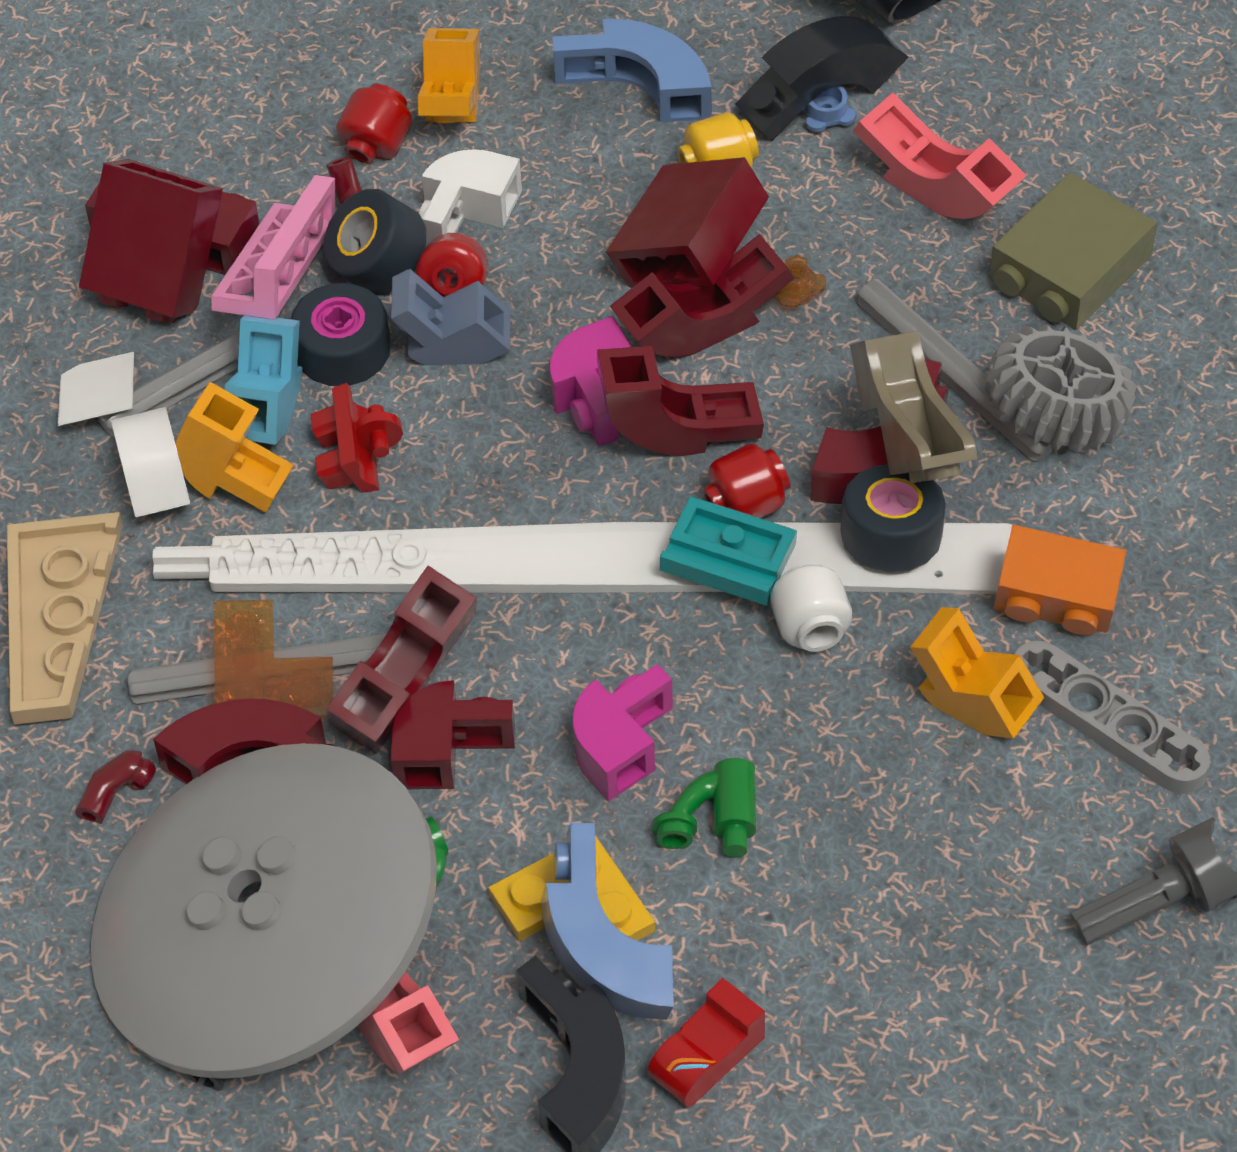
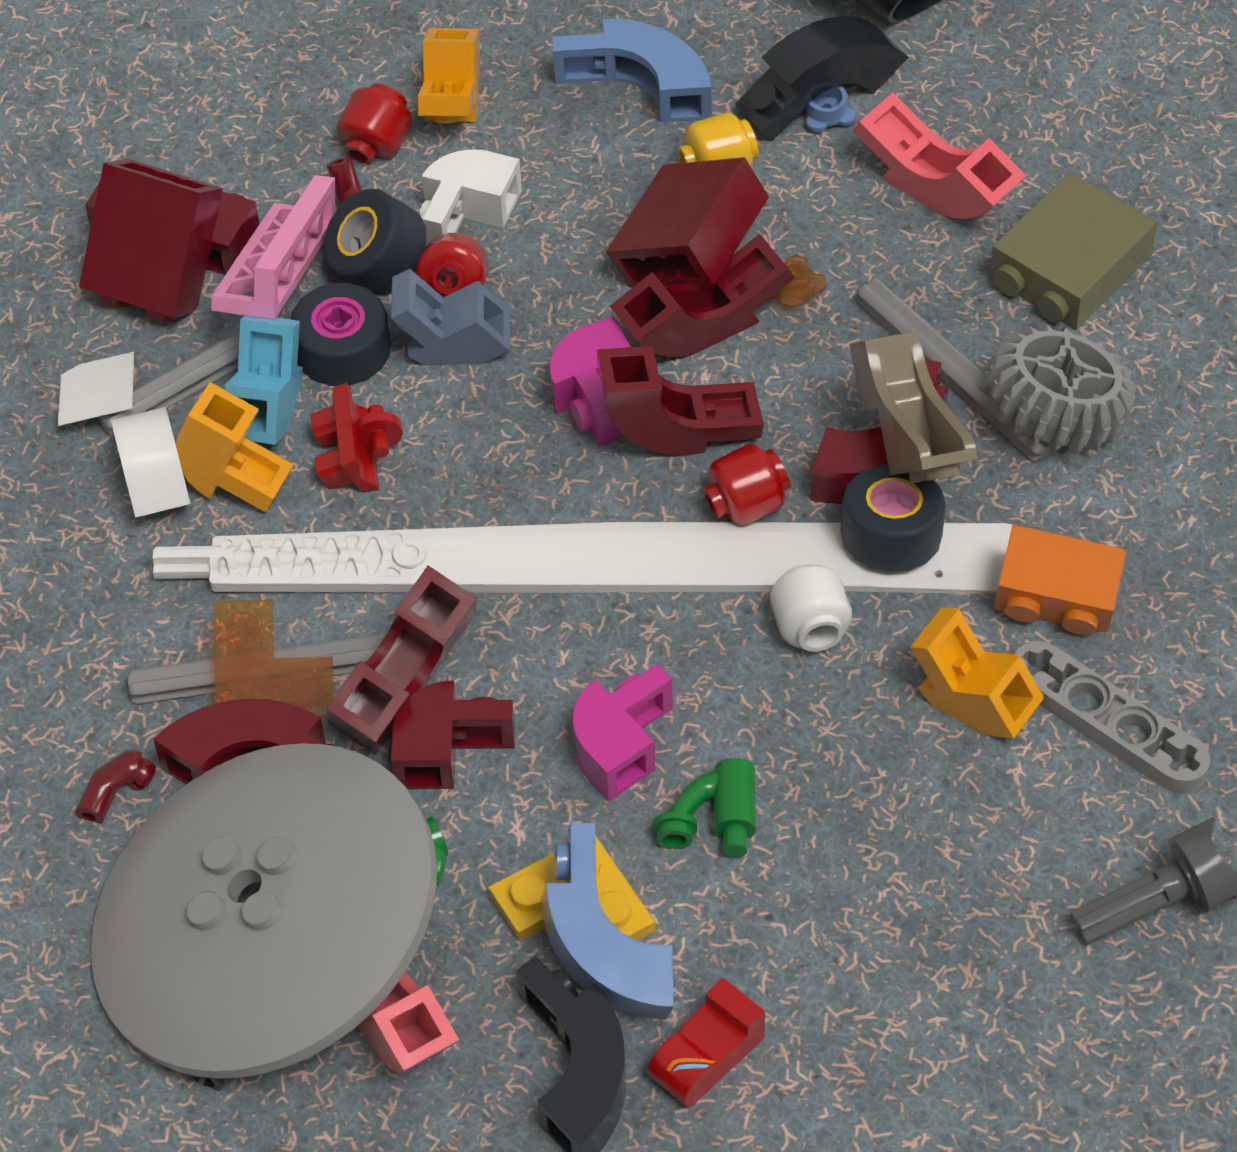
tan wing [7,512,123,725] -> none
teal plate [659,496,797,606] -> none

